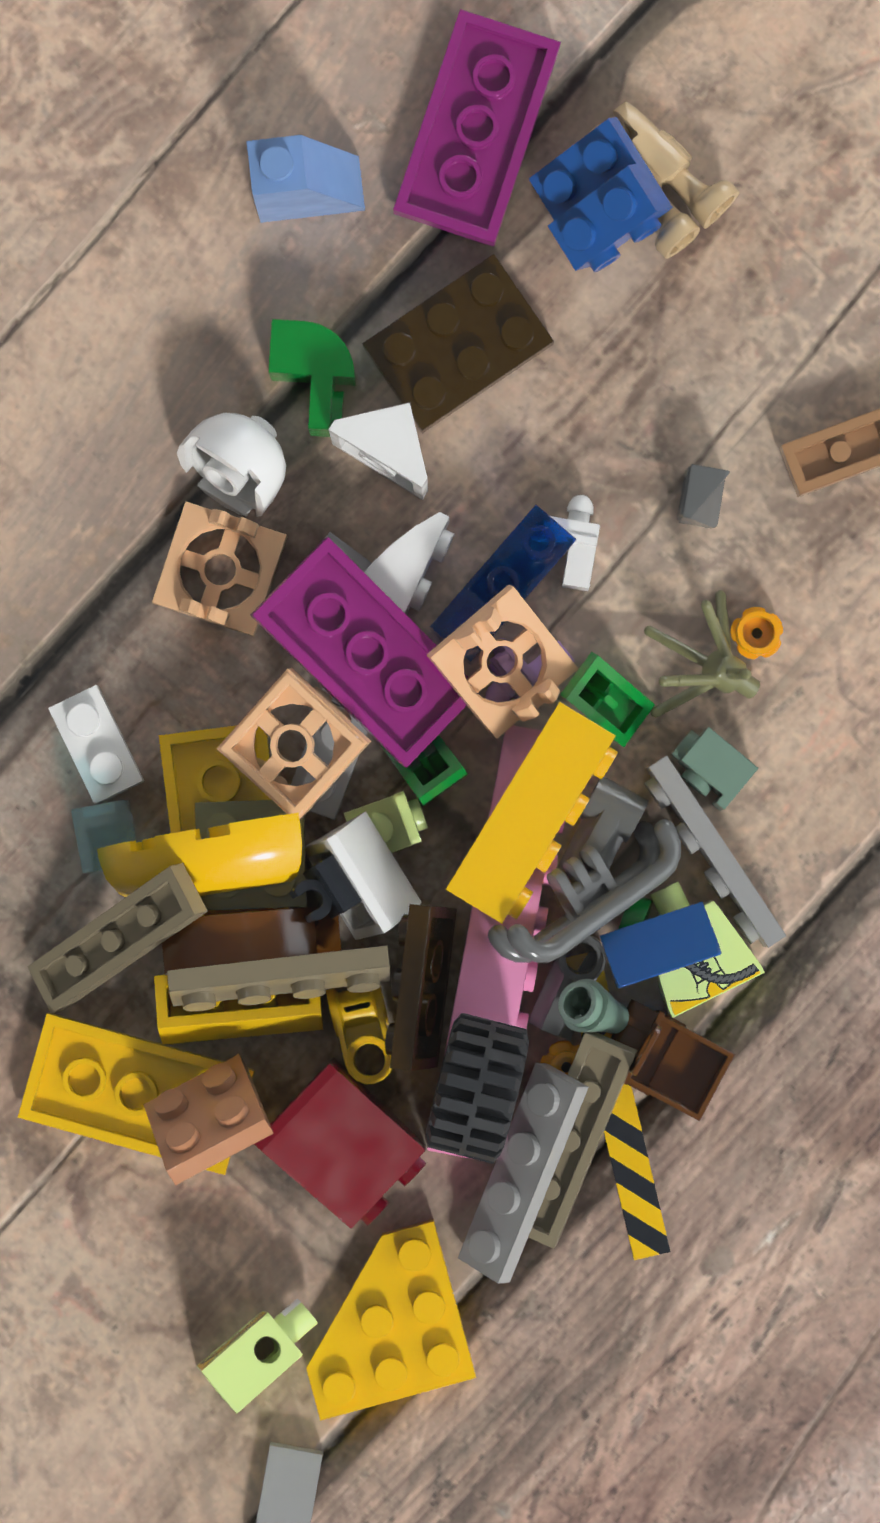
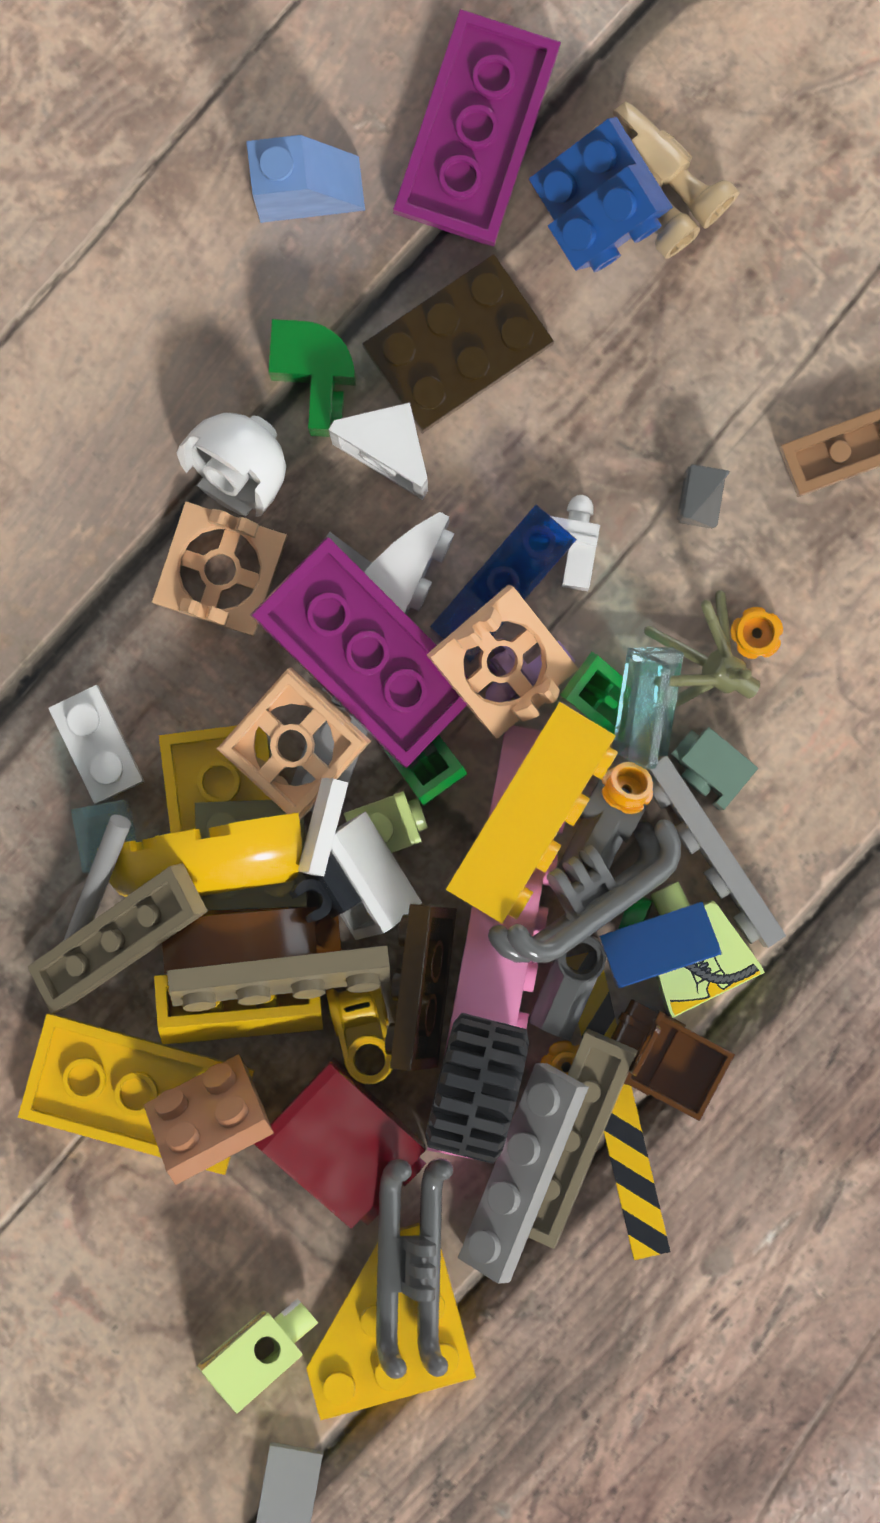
sand green cone [558,979,629,1034] -> none
none -> light grey bar [63,815,131,941]
none -> white piece [297,778,348,876]
none -> dark grey piece [376,1158,453,1379]
none -> light orange plate [602,762,653,814]
none -> clear light blue panel [613,647,684,769]

